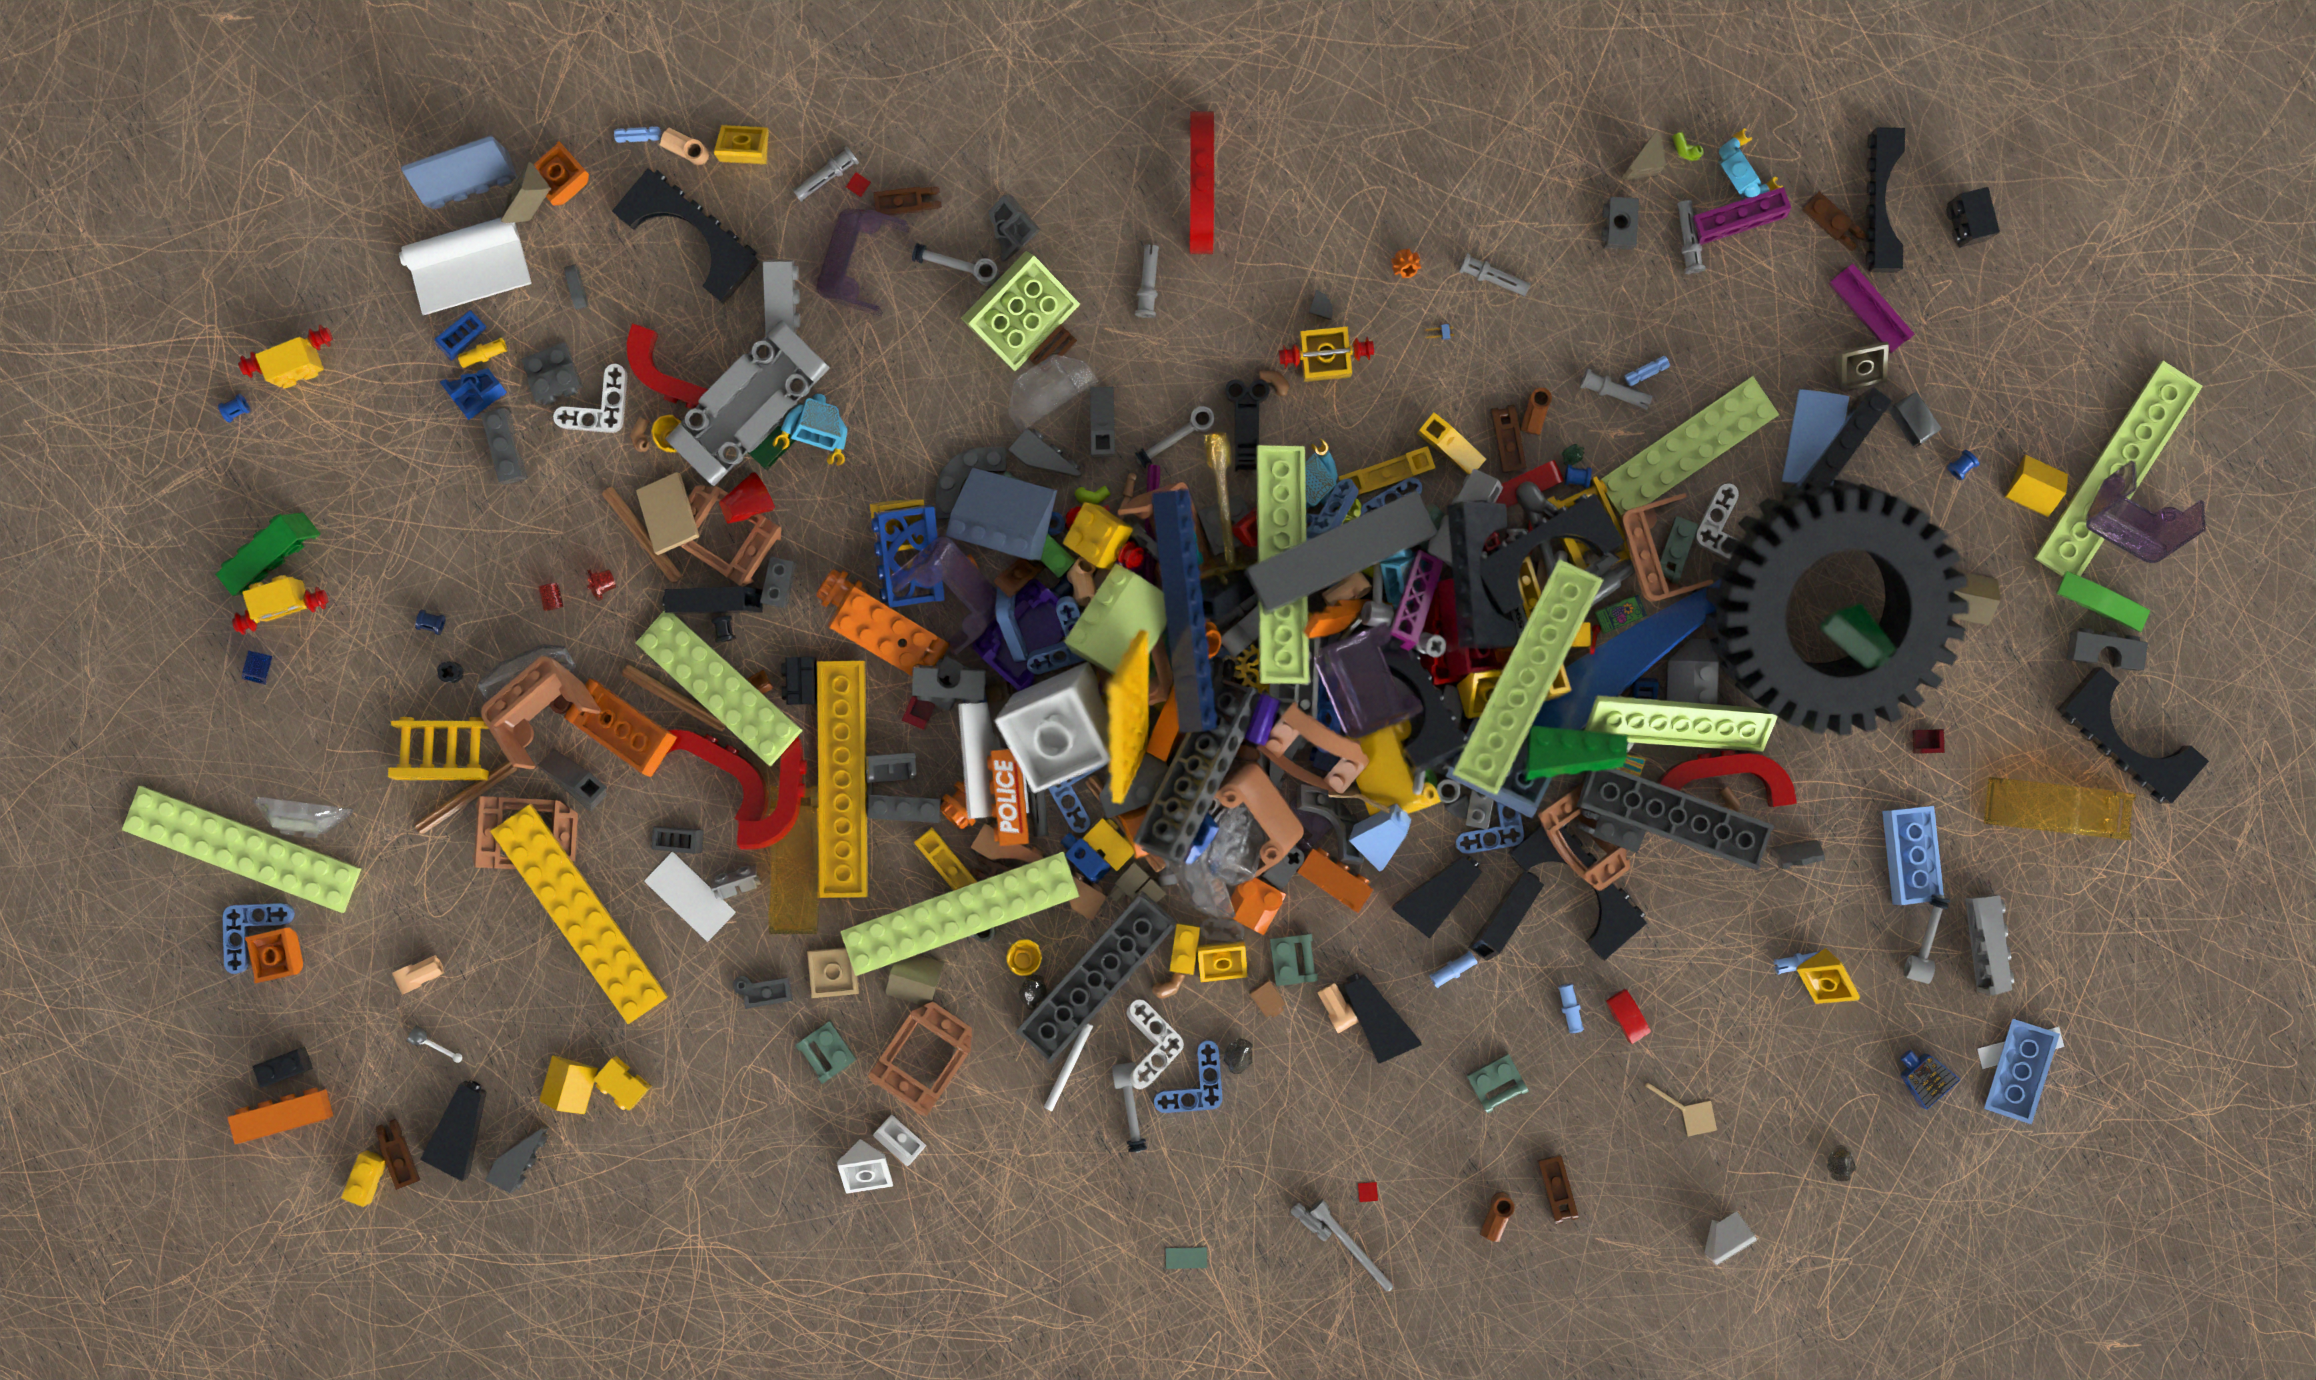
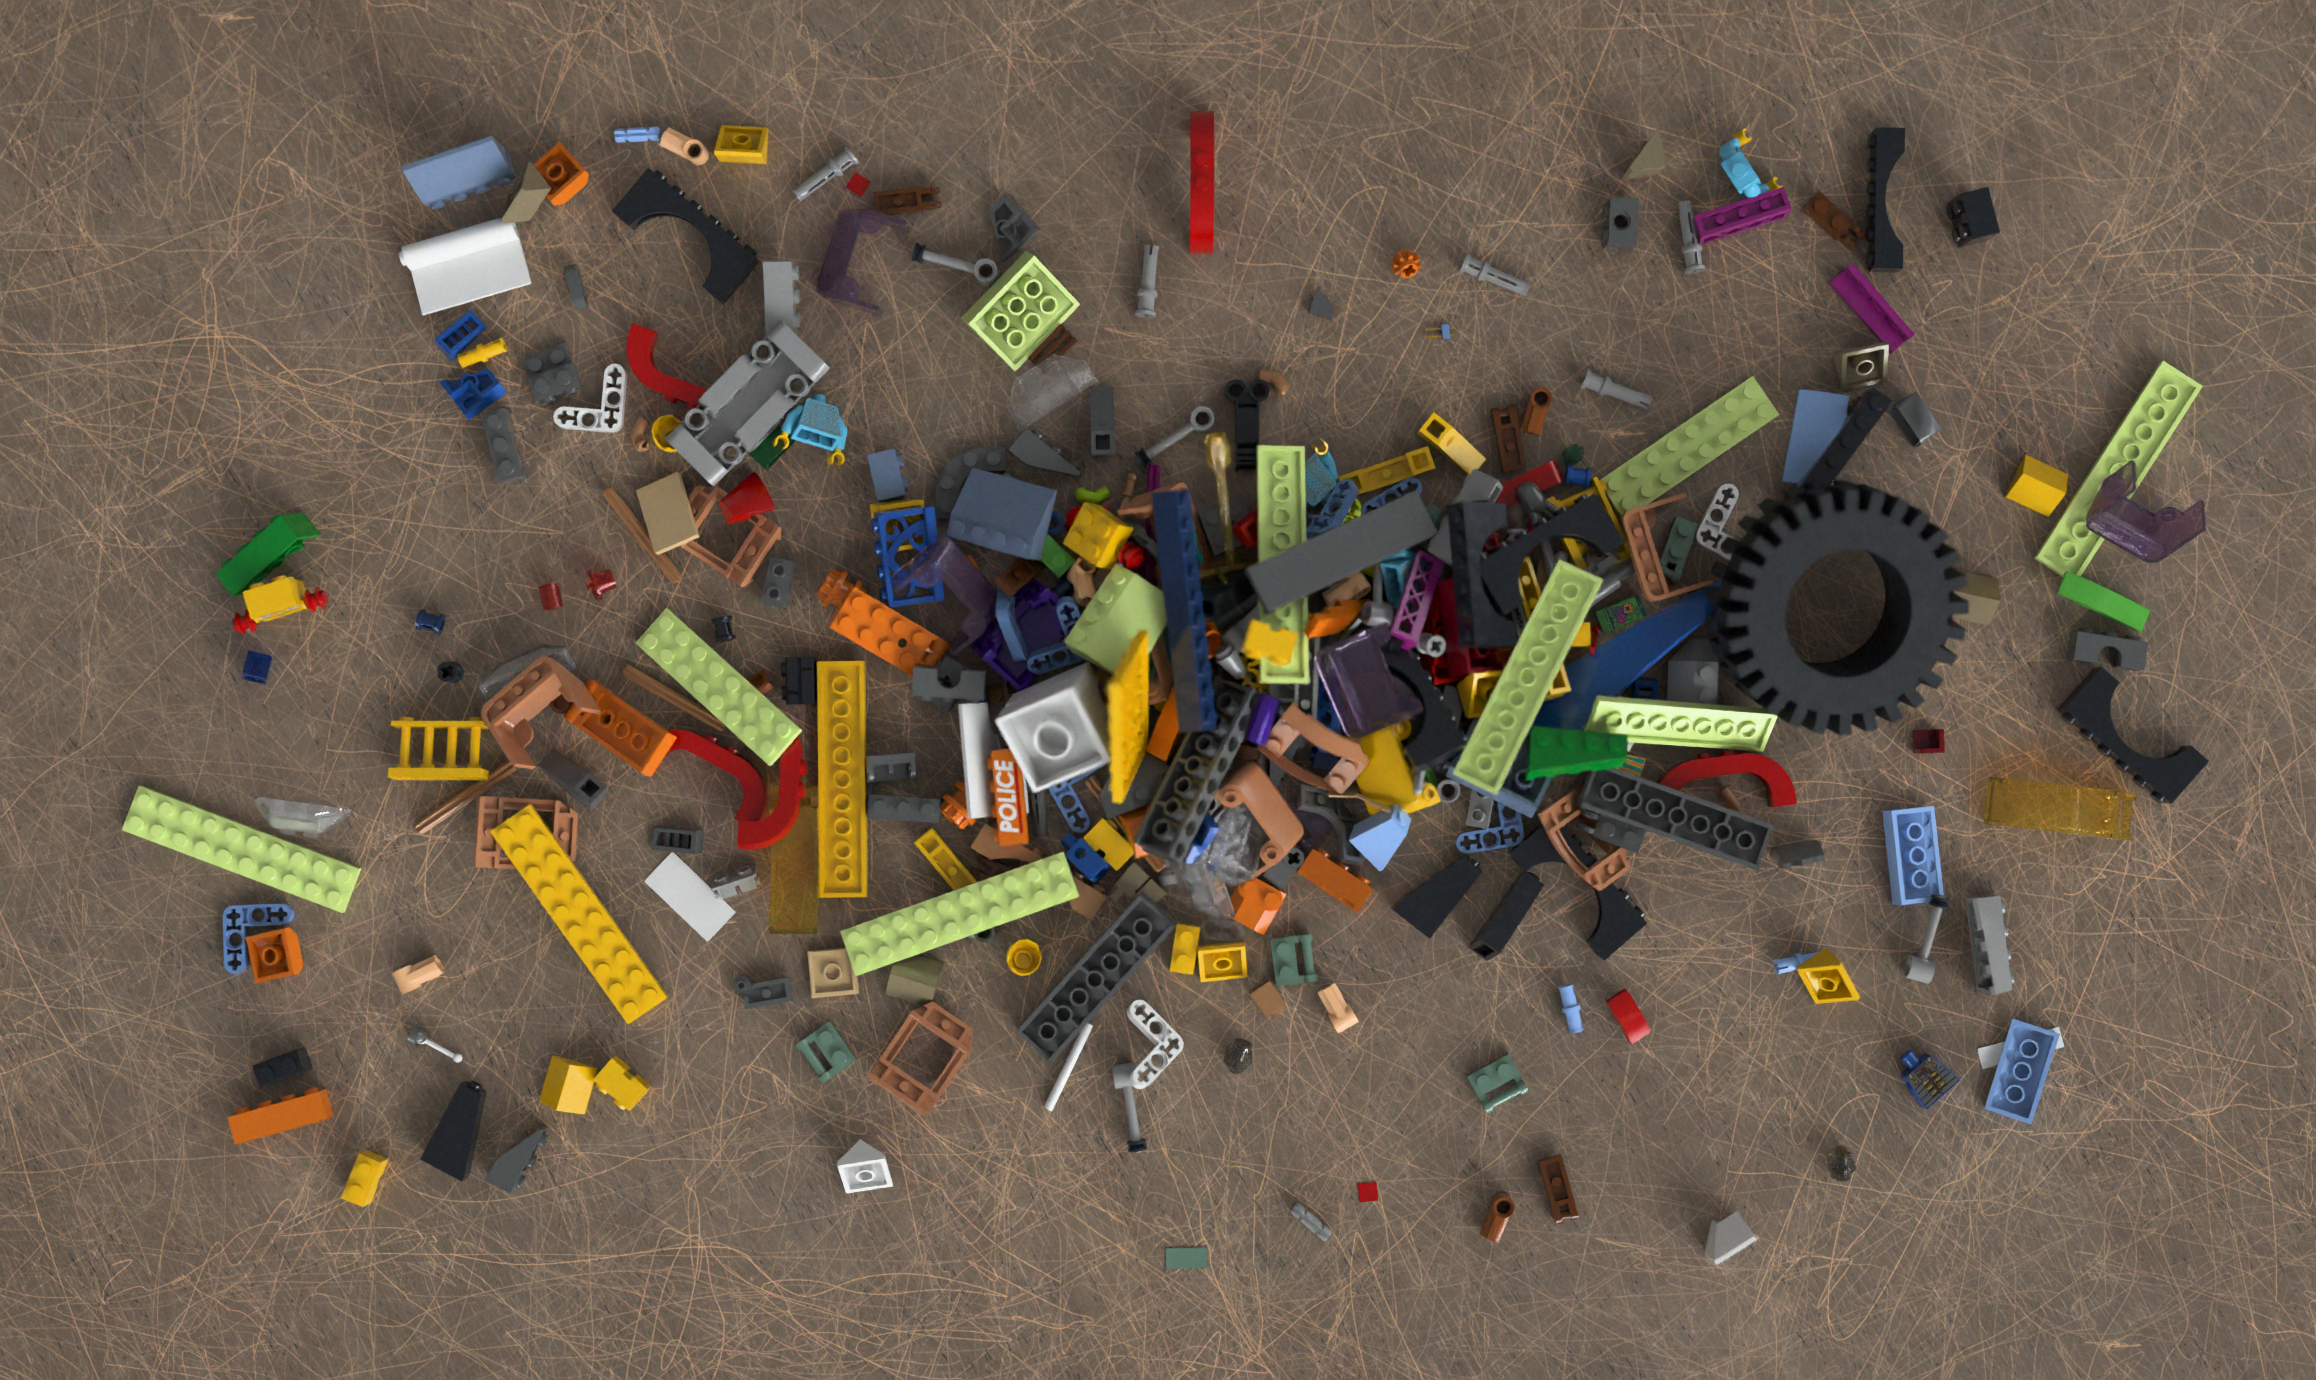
blue bush [218,393,251,423] -> none
yellow brick [238,324,333,388] -> none
reddish brown hinge [376,1119,420,1190] -> none
black slope [662,587,763,614] -> none
white slope [873,1114,927,1166] -> none
dark red panel [902,696,935,730] -> none
clear smoke rock [1019,974,1047,1010] -> none
medium nougat arm [1152,972,1185,999] -> none
medium blue beam [1154,1040,1222,1113] -> none
yellow brick [1278,326,1374,382] -> none
light grey piece [1309,1199,1393,1291] -> none
black slope [1343,973,1422,1064] -> none
light blue pin [1429,951,1477,988] -> none
dark grey tile [1445,795,1470,819] -> none
light blue axle [1625,356,1670,386] -> none
tan piece [1645,1083,1717,1136] -> none
lime arm [1672,132,1704,161] -> none
dark green slope [1819,603,1896,668] -> none
blue bush [1947,449,1980,481] -> none
none -> sand blue brick [867,448,910,502]
none -> light grey cone [1214,643,1247,679]
none -> yellow brick [1241,619,1299,666]

